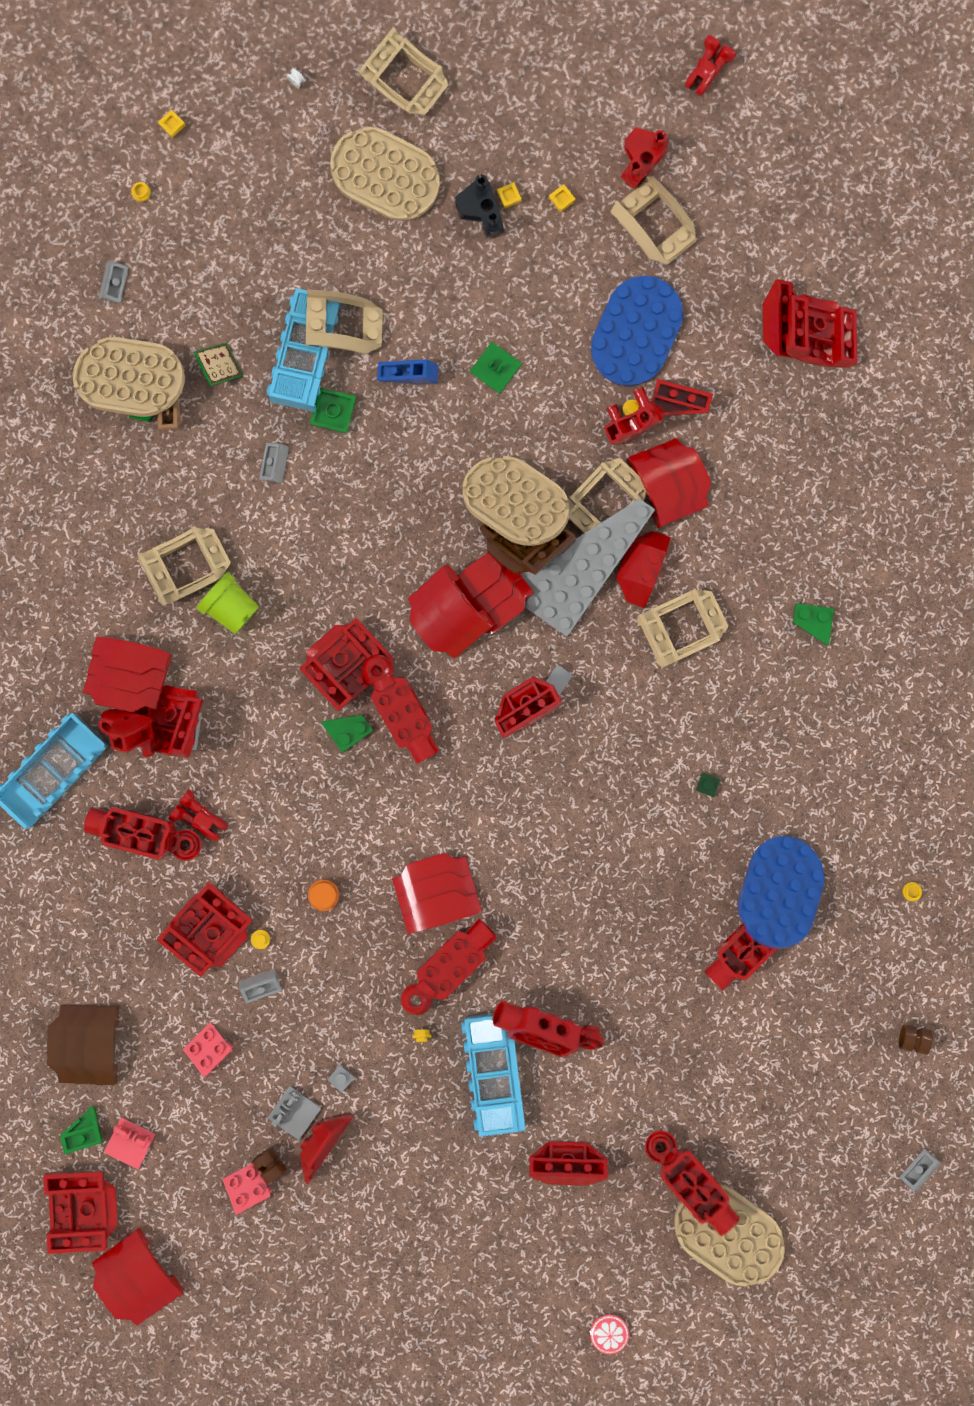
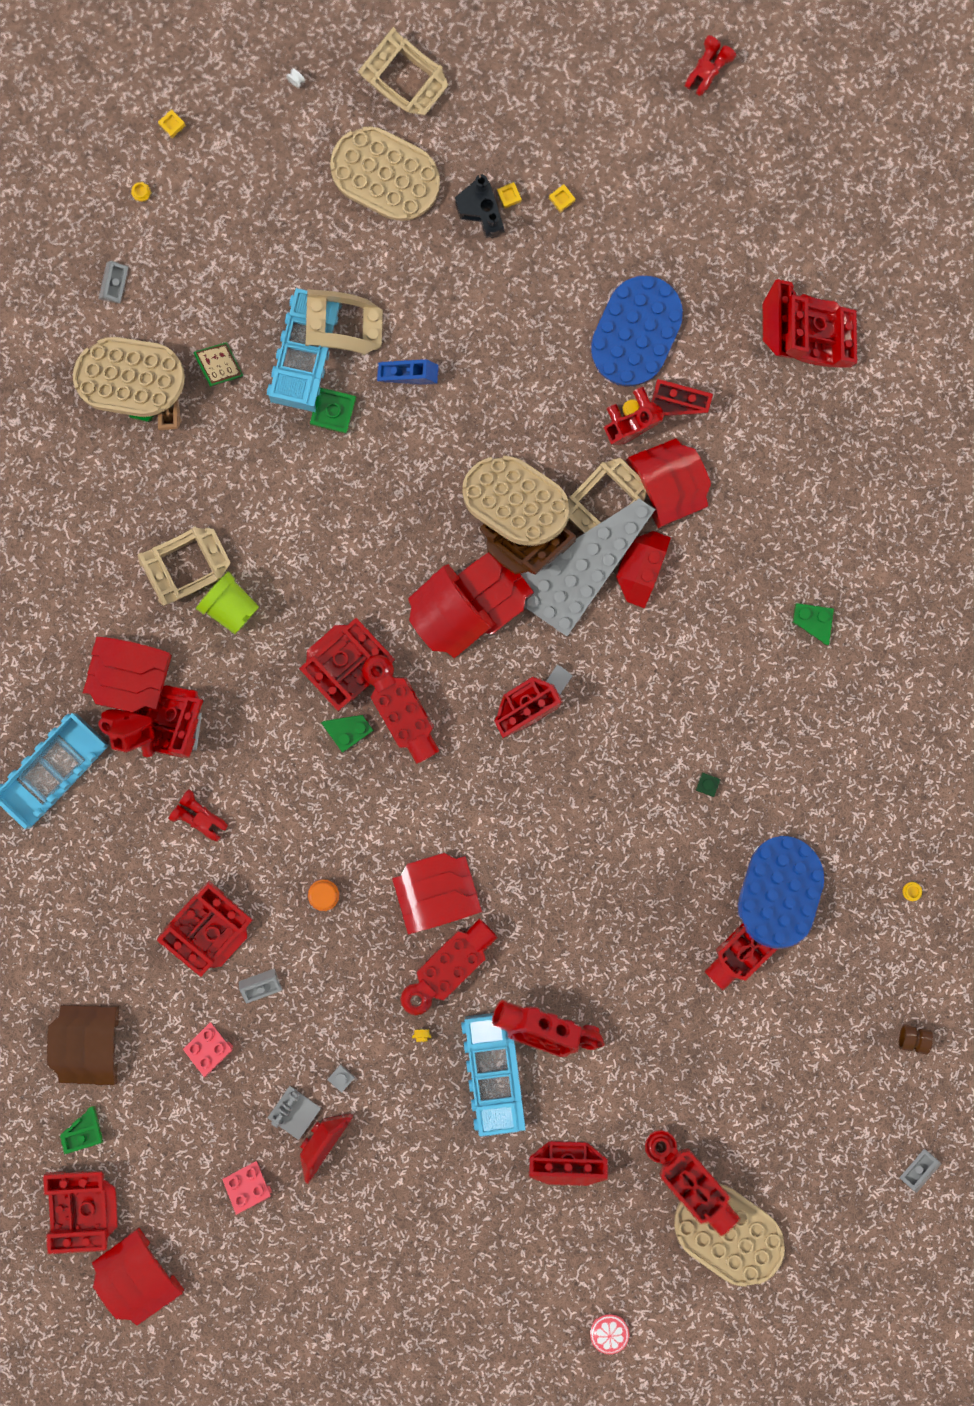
red brick [84,807,201,861] -> none
coral hinge [104,1117,156,1169] -> none
yellow plate [251,930,270,949] -> none
reddish brown wheel [251,1147,287,1185] -> none
light grey slope [259,442,289,484] -> none
green piece [469,342,522,394] -> none
tan wedge [610,176,696,265] -> none
red piece [621,127,668,189] -> none
tan wedge [637,588,728,667] -> none

